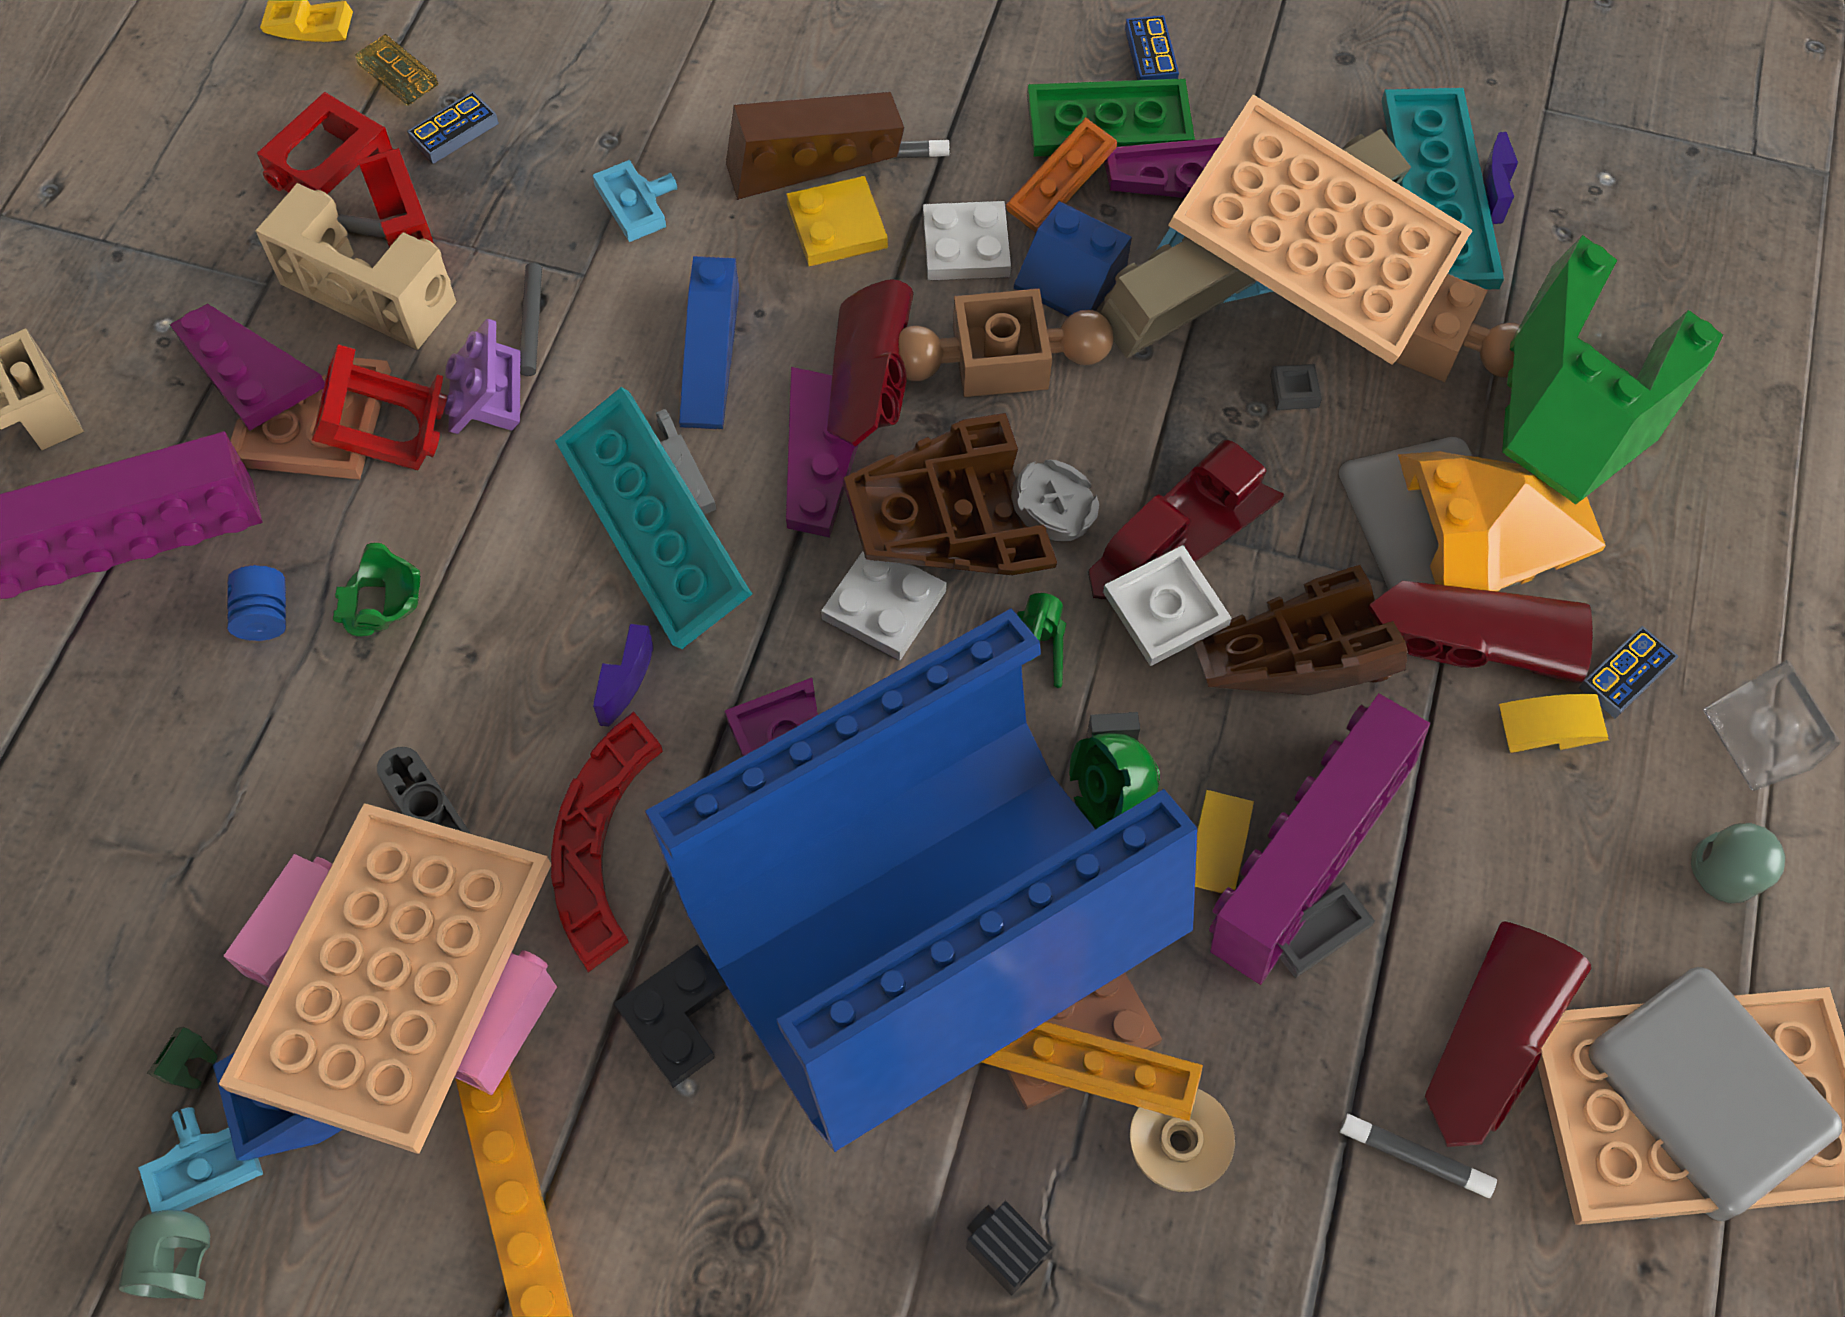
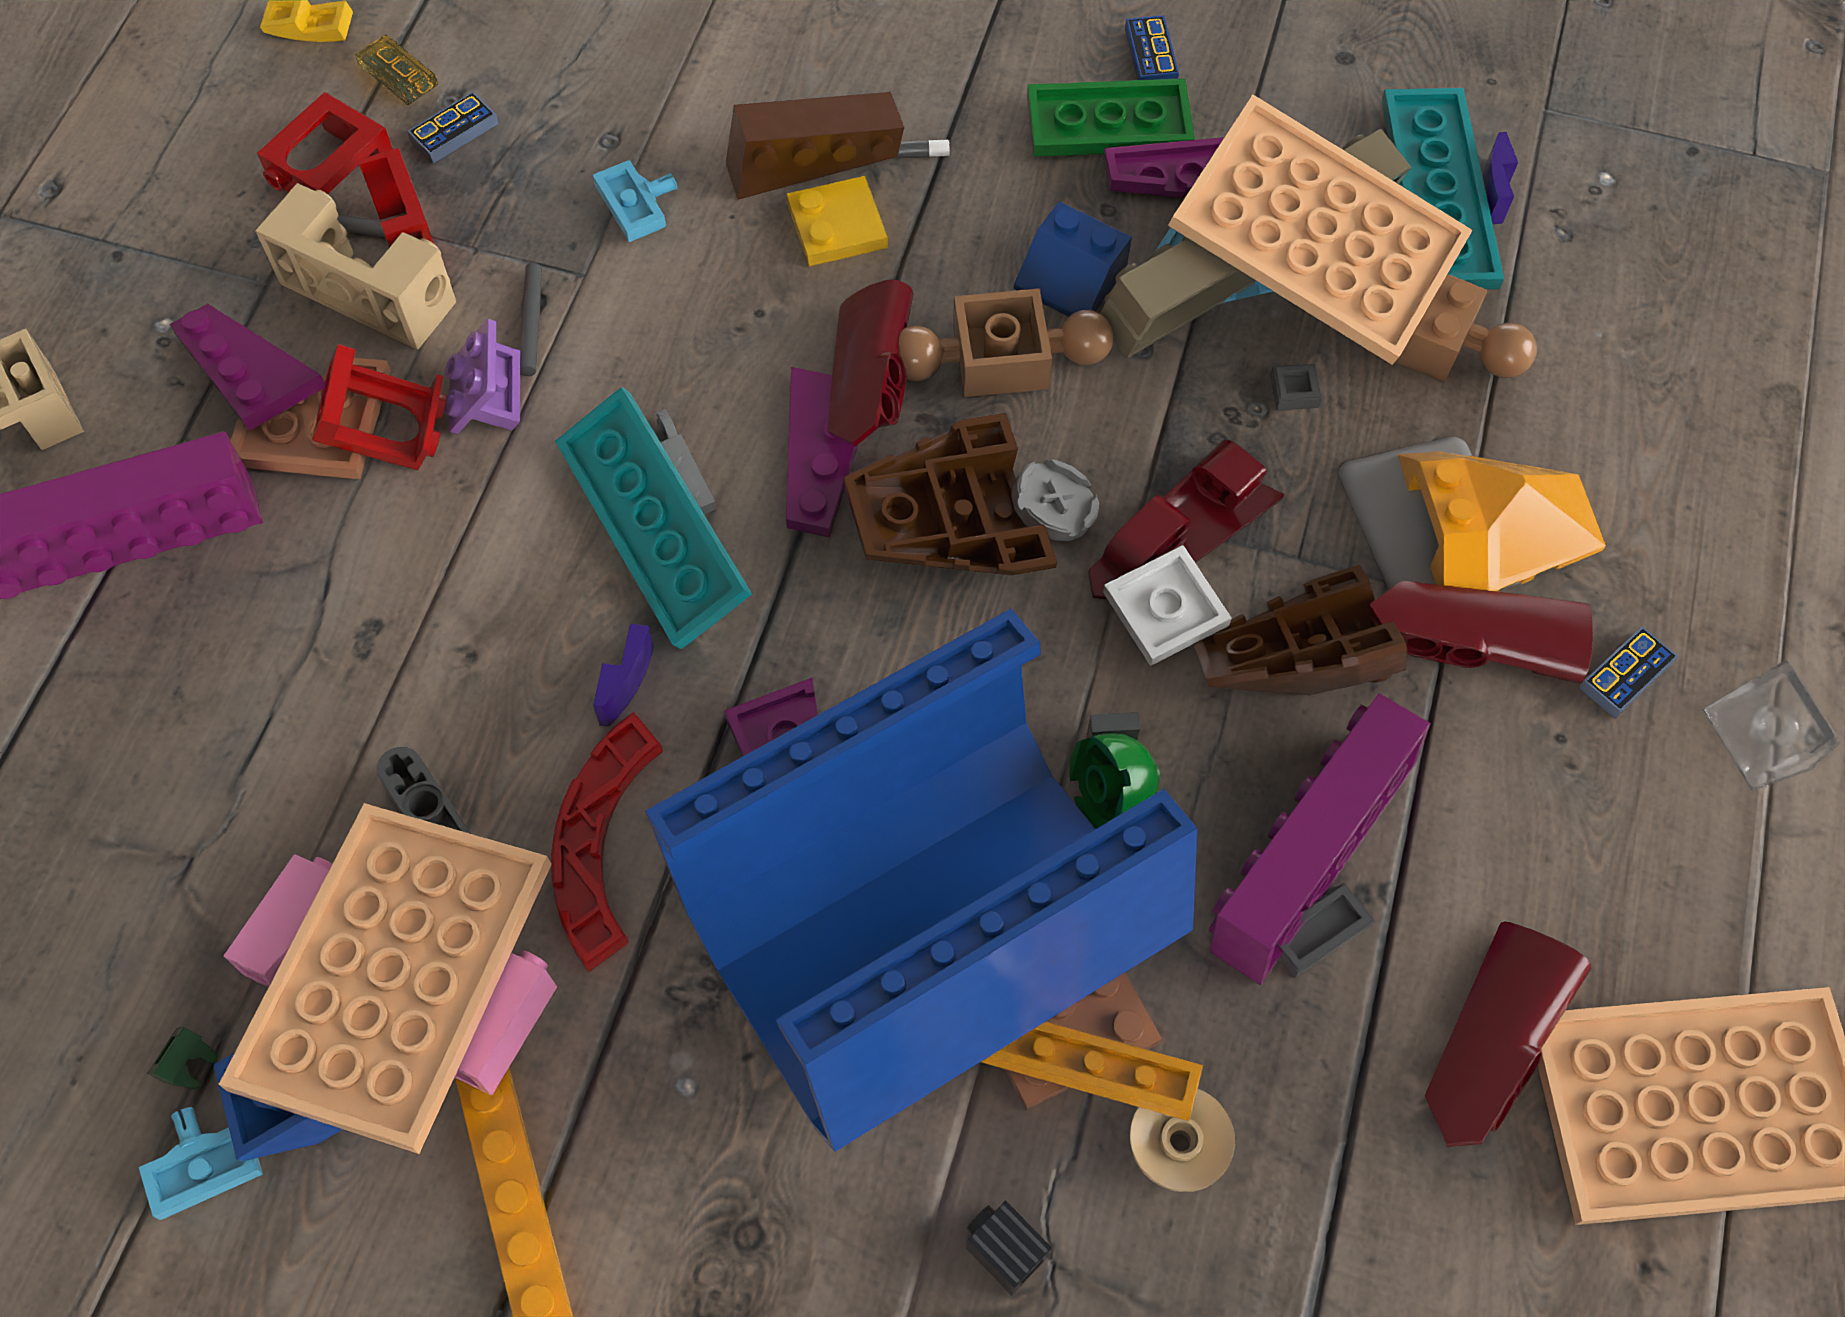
sand green helmet [119,1210,210,1300] -> none
blue piece [227,565,286,641] -> none
green helmet [333,543,421,637] -> none
black plate [614,944,728,1088] -> none
blue slope [679,256,739,429] -> none
white plate [821,551,947,661] -> none
white plate [923,201,1011,280] -> none
orange tile [1006,118,1117,233] -> none
green plant [1017,593,1067,688] -> none
yellow slope [1195,790,1254,893] -> none
dark grey bar [1339,1113,1497,1198] -> none
yellow slope [1499,694,1609,753] -> none
green wedge [1502,235,1723,504] -> none
light grey piece [1589,967,1842,1221] -> none
sand green helmet [1691,823,1786,904] -> none

